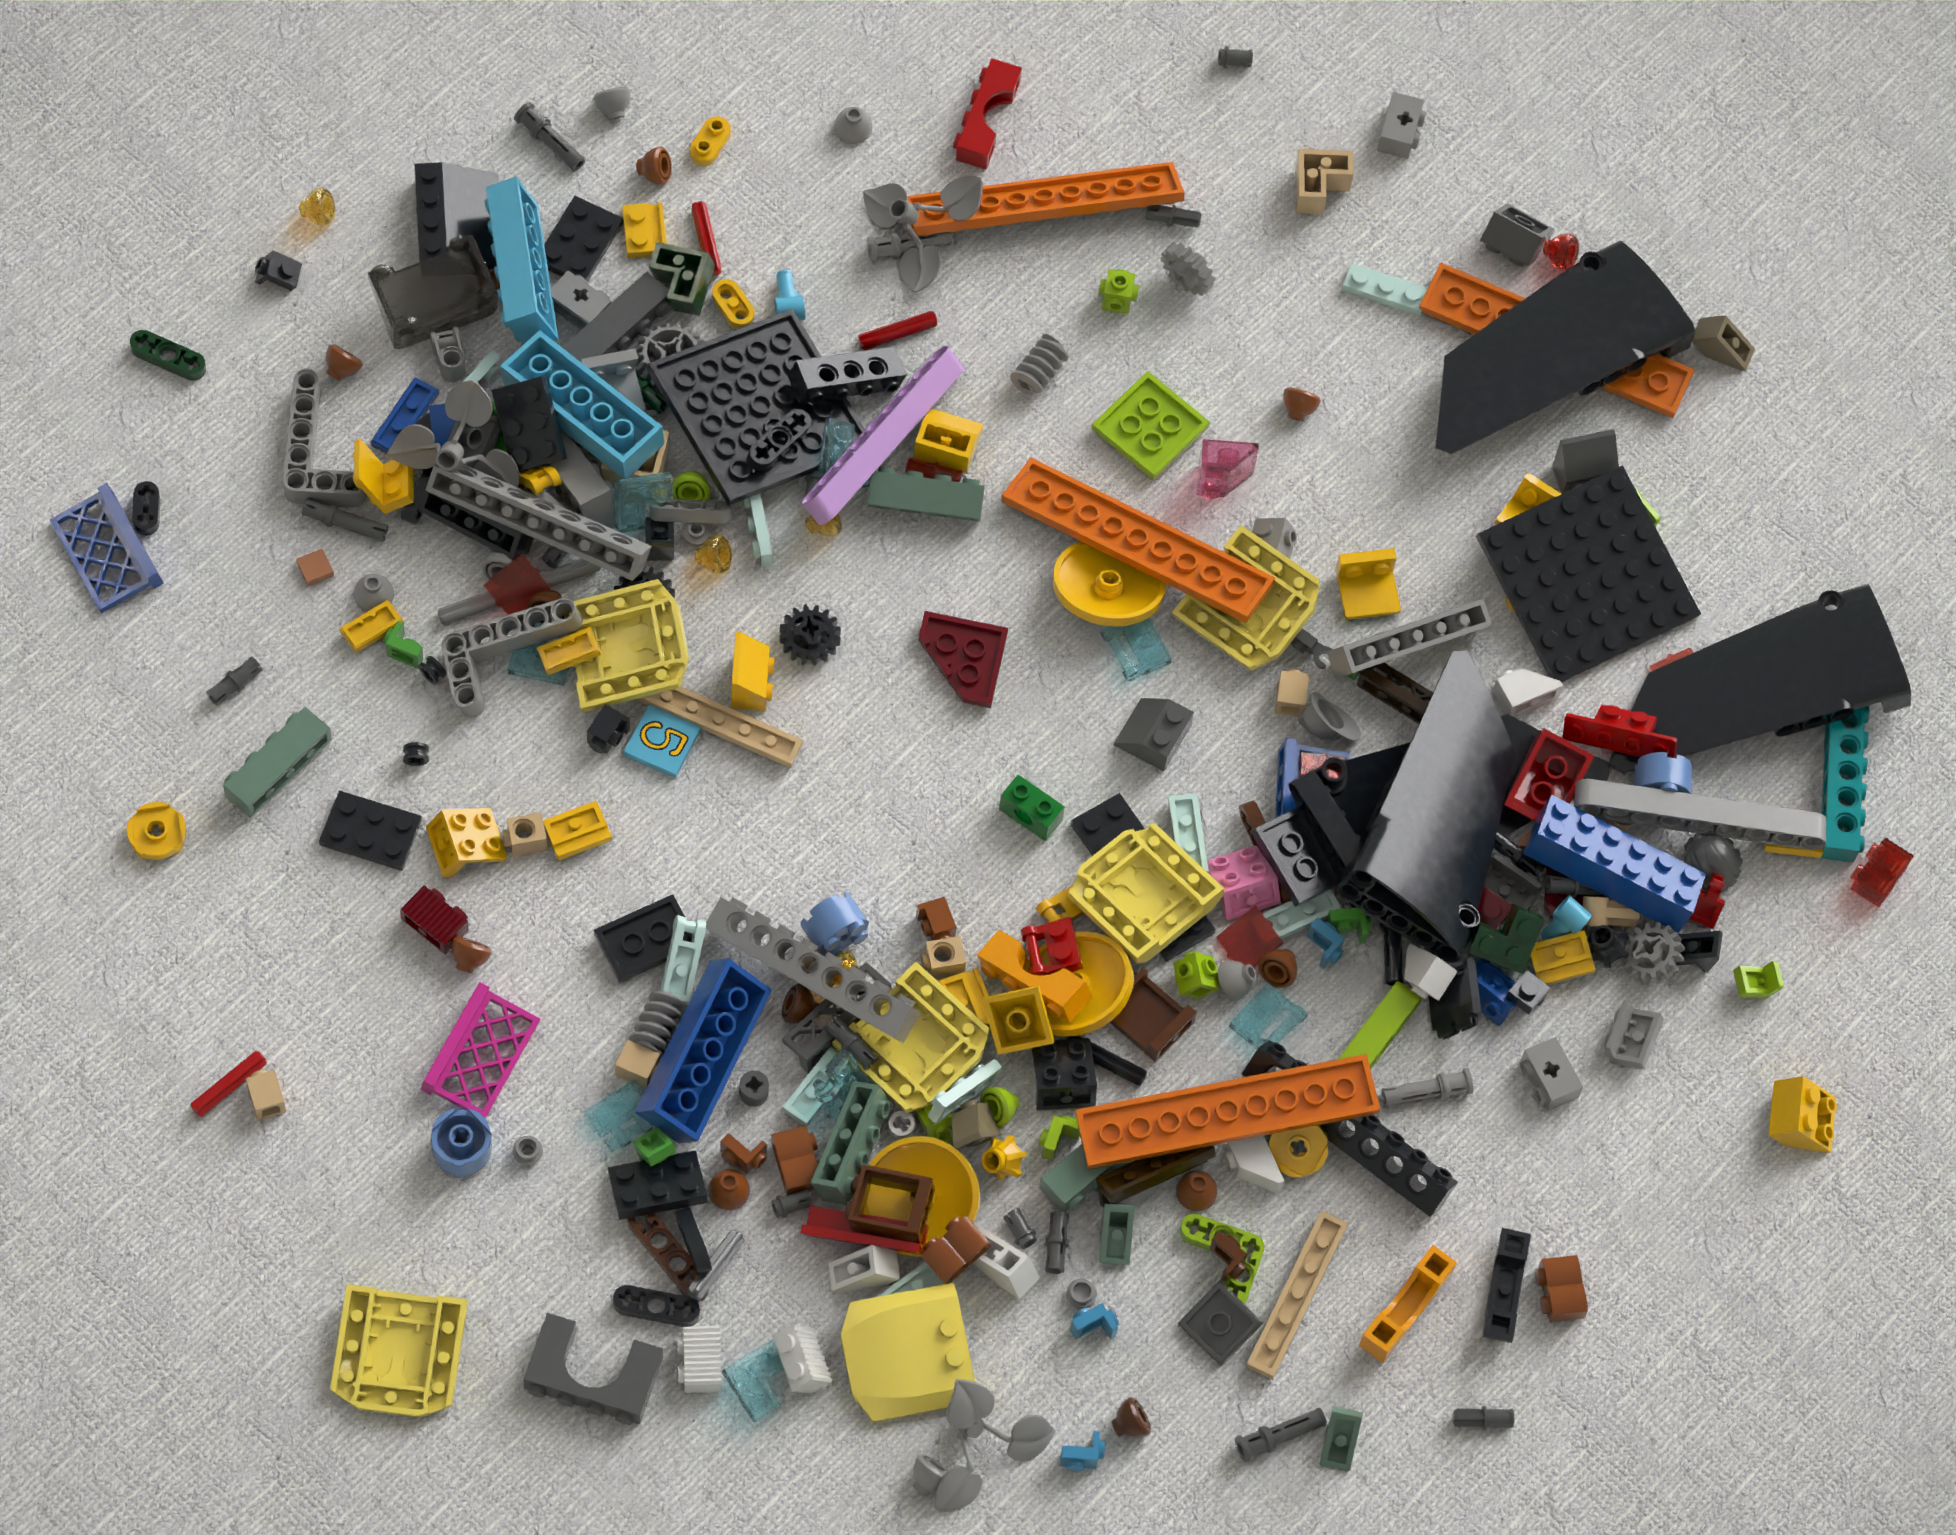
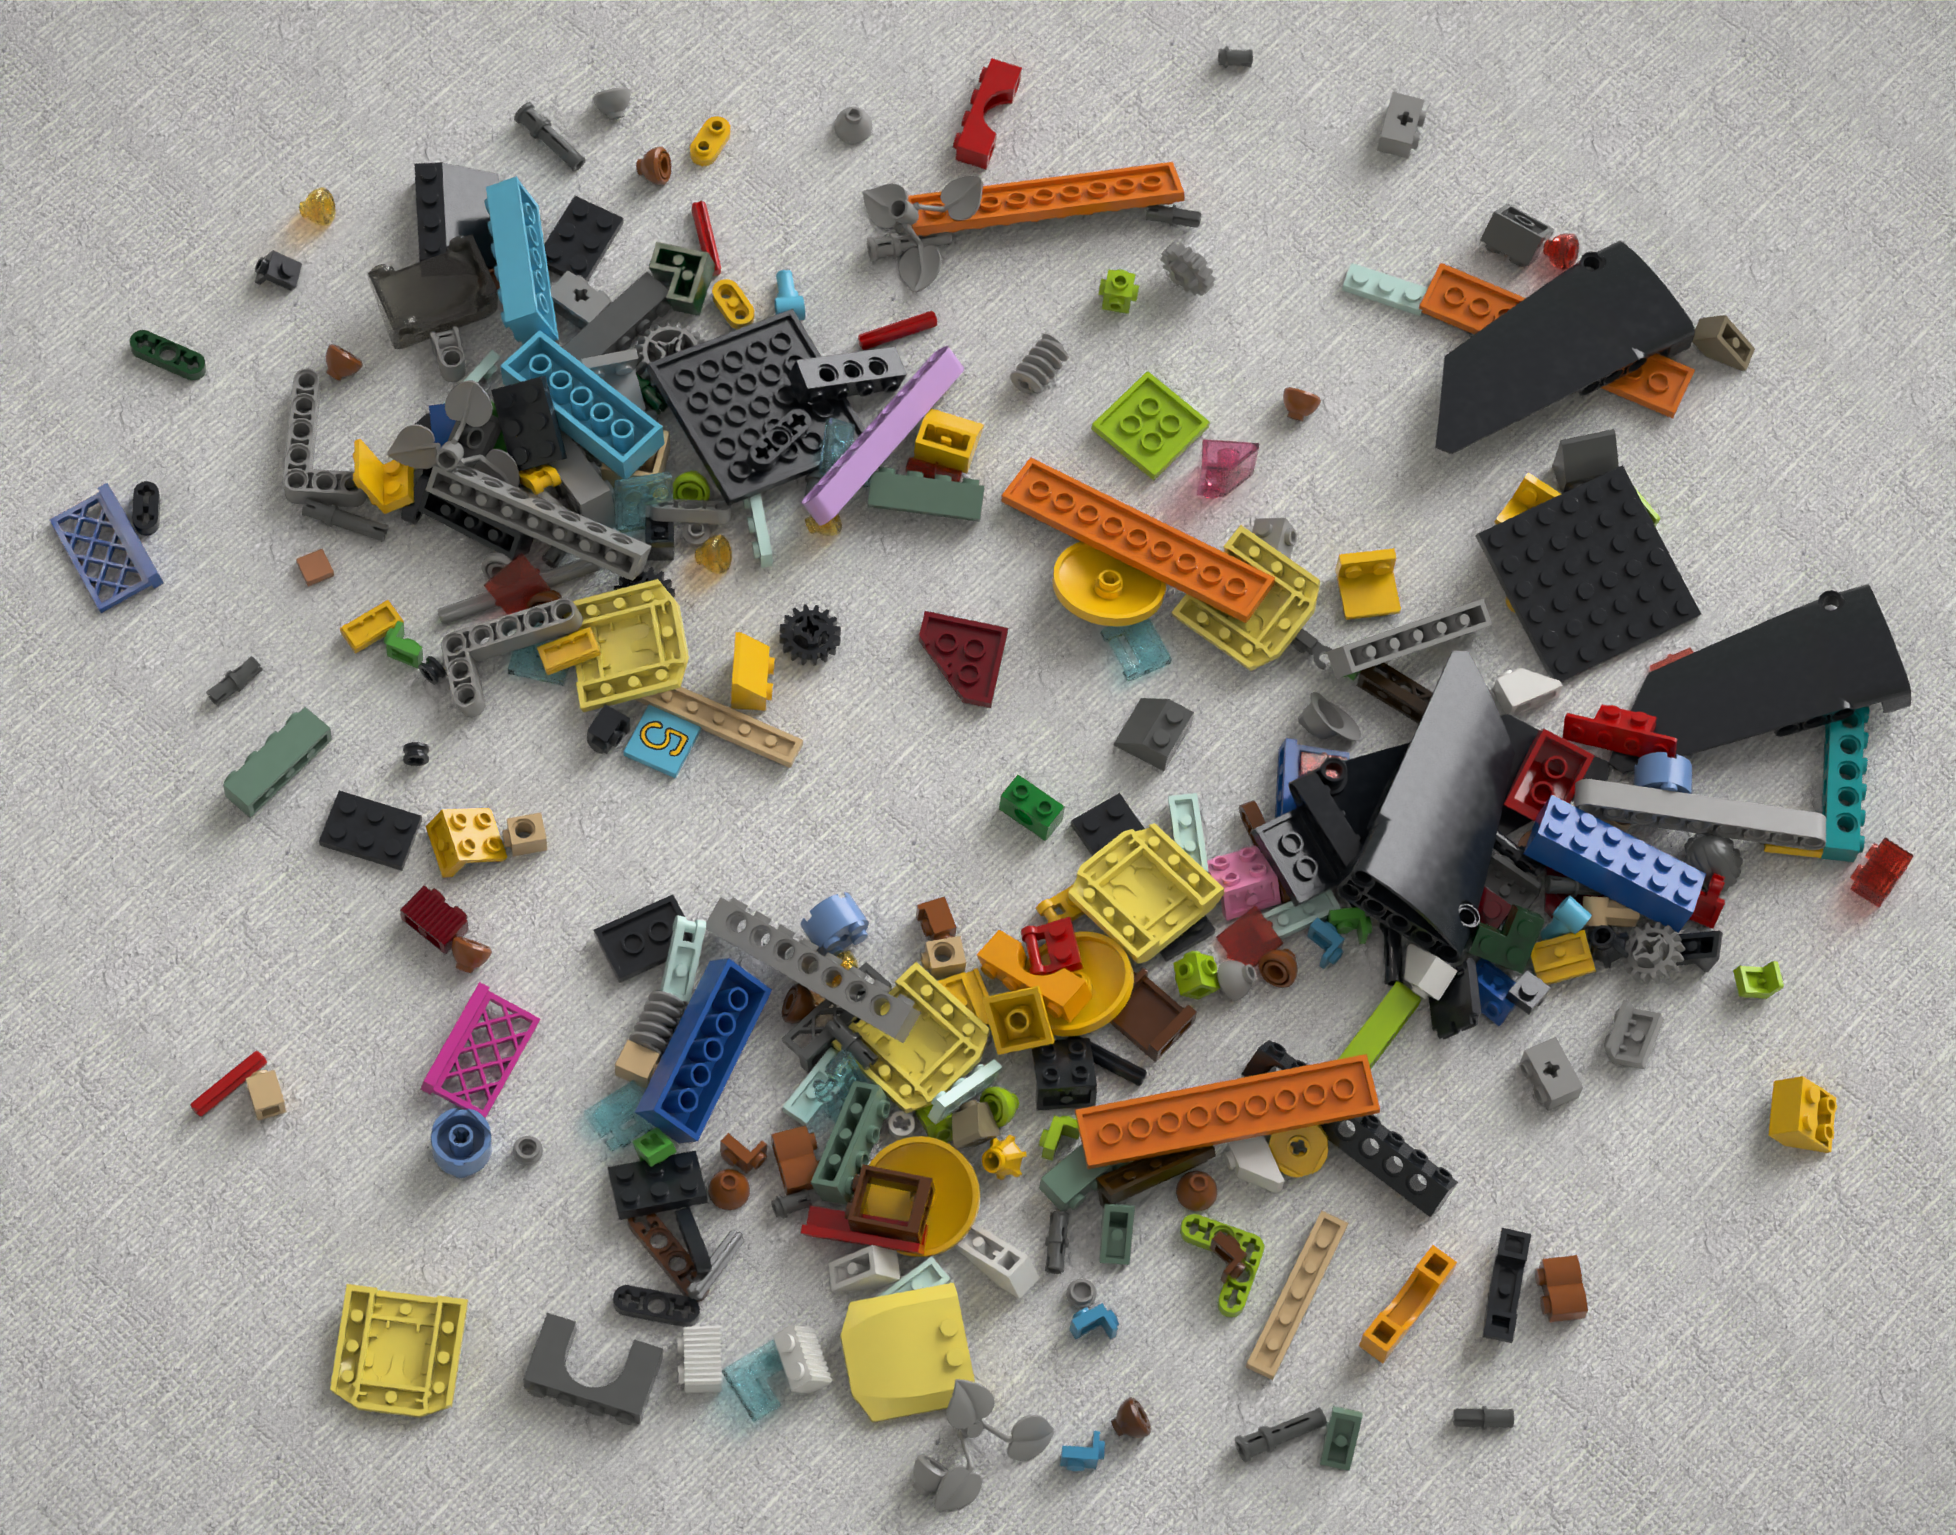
yellow plate [127,802,187,860] -> none
light grey brick [354,574,394,611] -> none
blue tile [371,377,439,454] -> none
yellow plate [543,800,612,861] -> none
yellow plate [622,202,667,258] -> none
dark grey wheel [739,1071,769,1107] -> none
dark orange brick [921,1216,992,1284] -> none
dark grey pin [1003,1208,1037,1249] -> none
dark grey tile [1178,1280,1263,1366] -> none
clear light blue plate [1229,982,1308,1049] -> none
tan brick [1274,669,1309,717] -> none
tan brick [1295,149,1354,214] -> none
light grey pin [1382,1068,1474,1107] -> none

